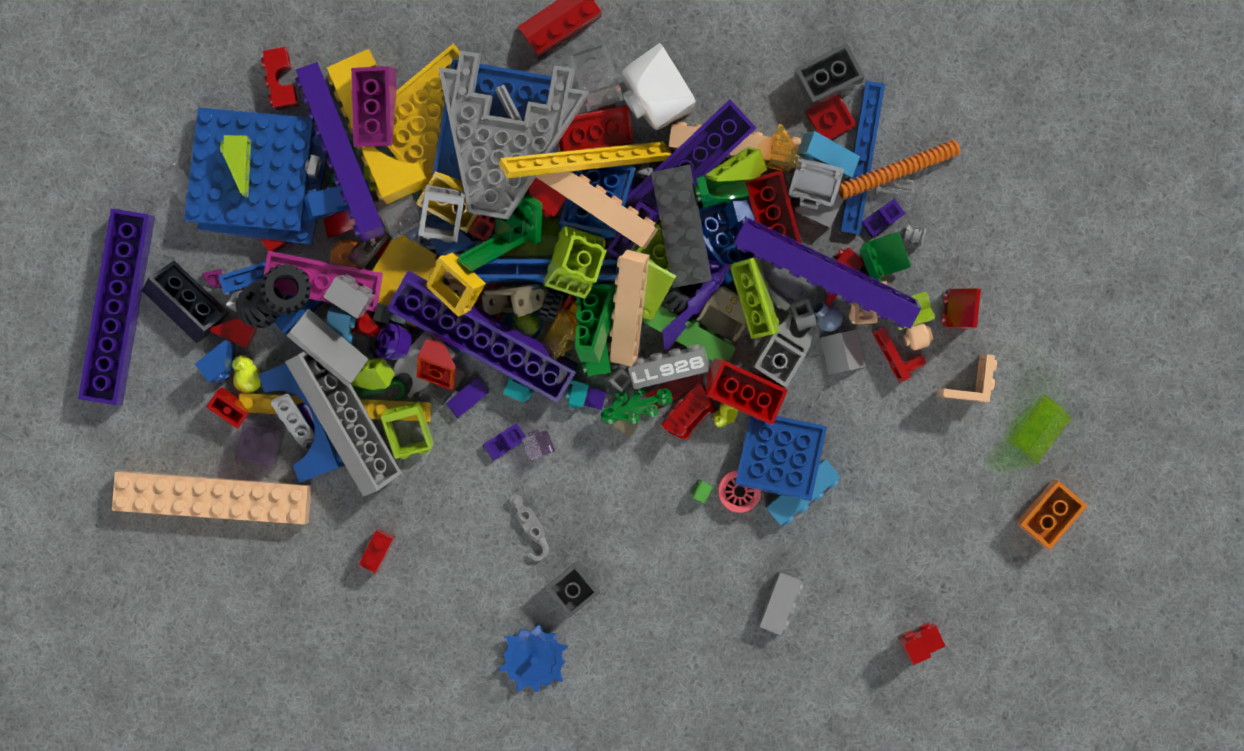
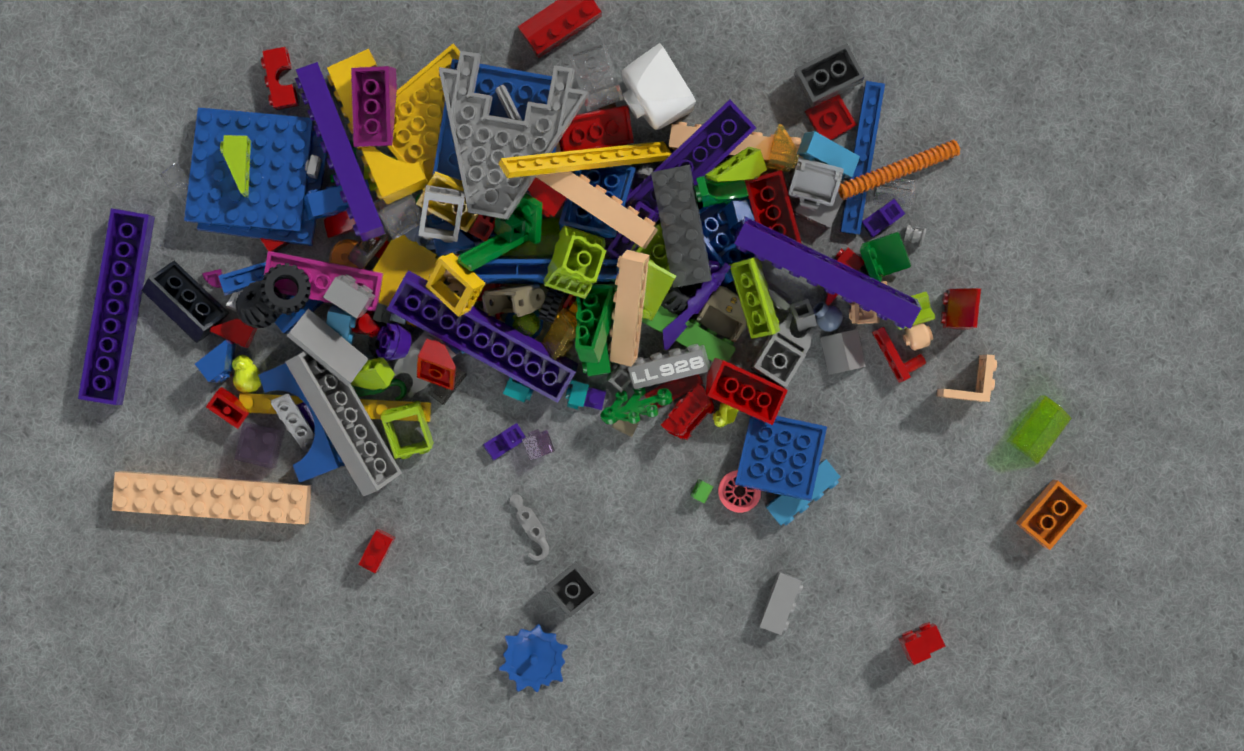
dark purple slope [446,378,489,419] -> none

